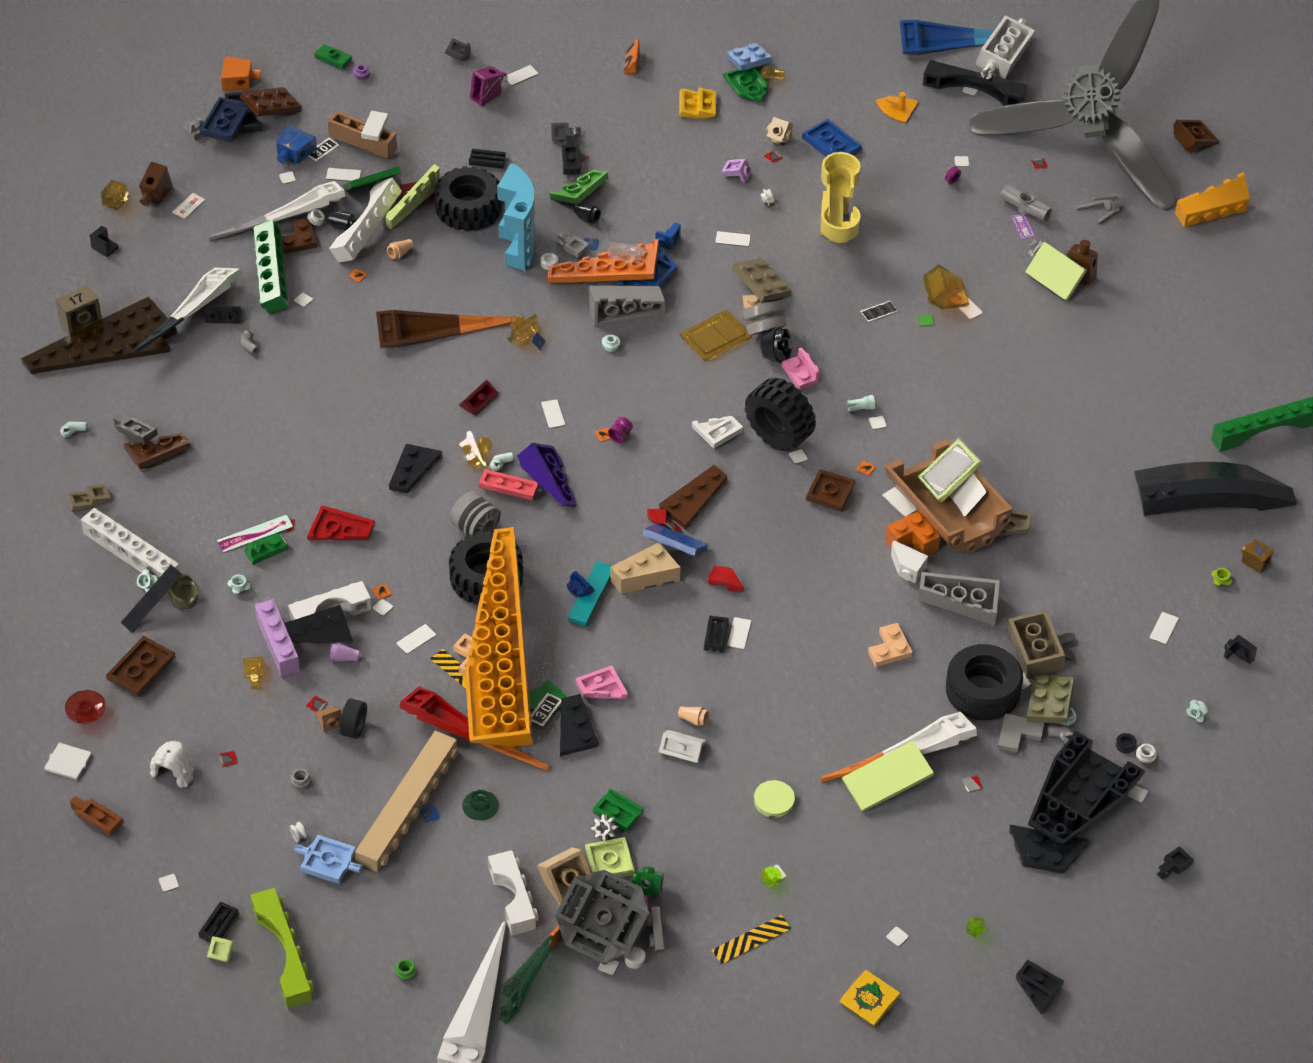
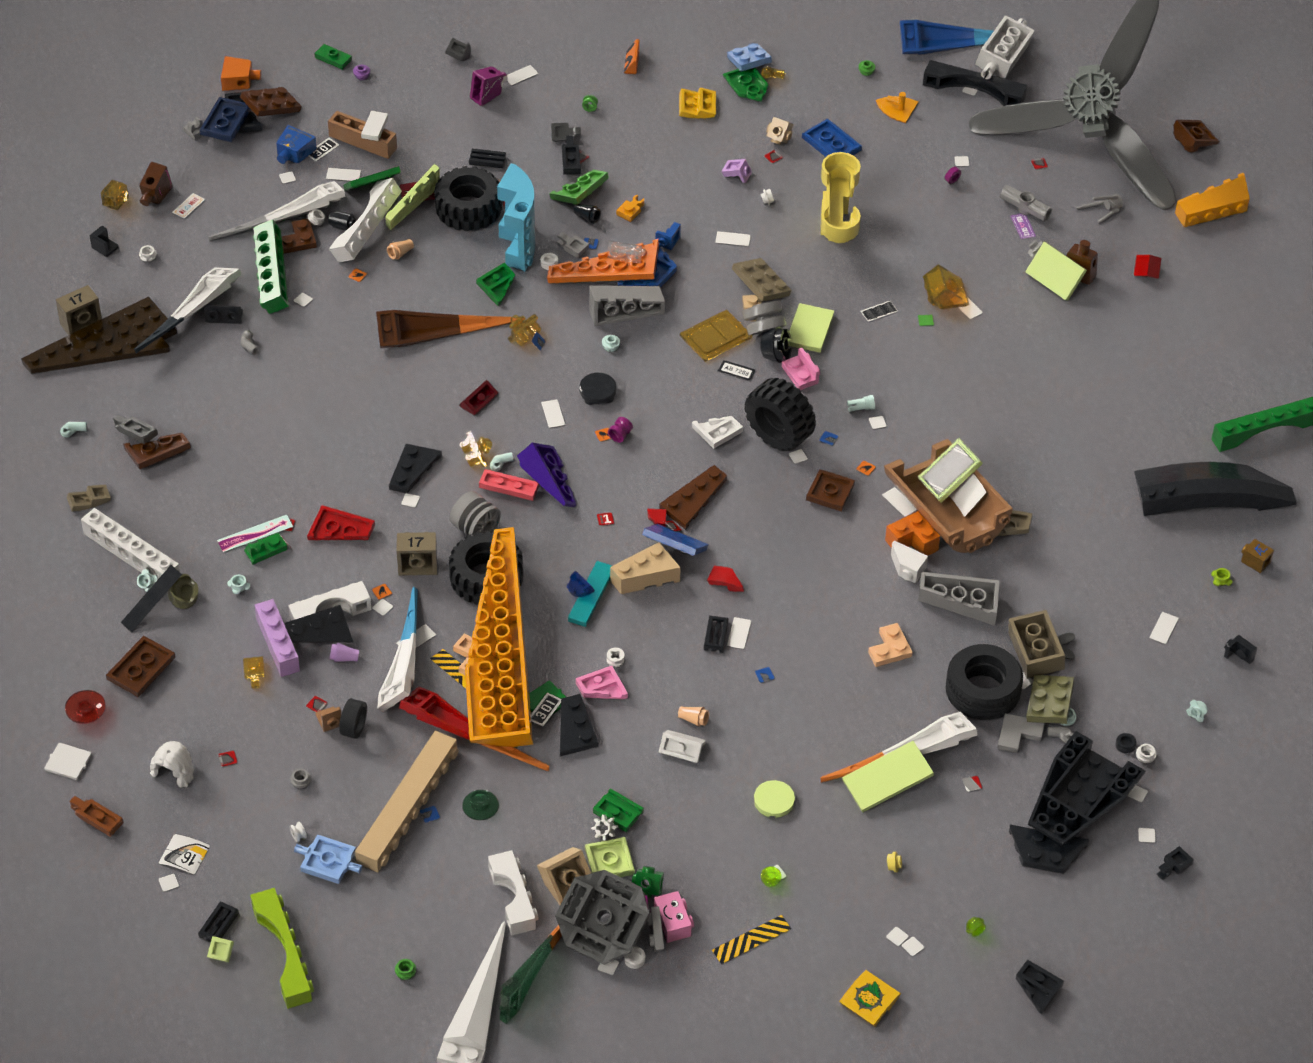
none -> white plate [139,245,157,262]
none -> sticker [159,834,210,875]
none -> white plate [377,587,418,712]
none -> dark tan brick [396,532,437,576]
none -> white sticker [401,493,420,507]
none -> green wing [476,263,516,306]
none -> black tile [579,372,616,405]
none -> bright green bush [582,95,598,112]
none -> red sticker [597,512,614,526]
none -> white bush [607,648,624,668]
none -> light orange plate [616,195,644,222]
none -> bright pink brick [654,891,694,943]
none -> sticker [718,360,756,381]
none -> blue sticker [755,667,775,683]
none -> yellowish green tile [788,303,834,353]
none -> blue sticker [819,431,838,446]
none -> bright green plate [858,60,875,76]
none -> light yellow plate [887,851,902,872]
none -> white sticker [902,937,924,956]
none -> red panel [1134,255,1162,279]
none -> white sticker [1138,828,1155,842]

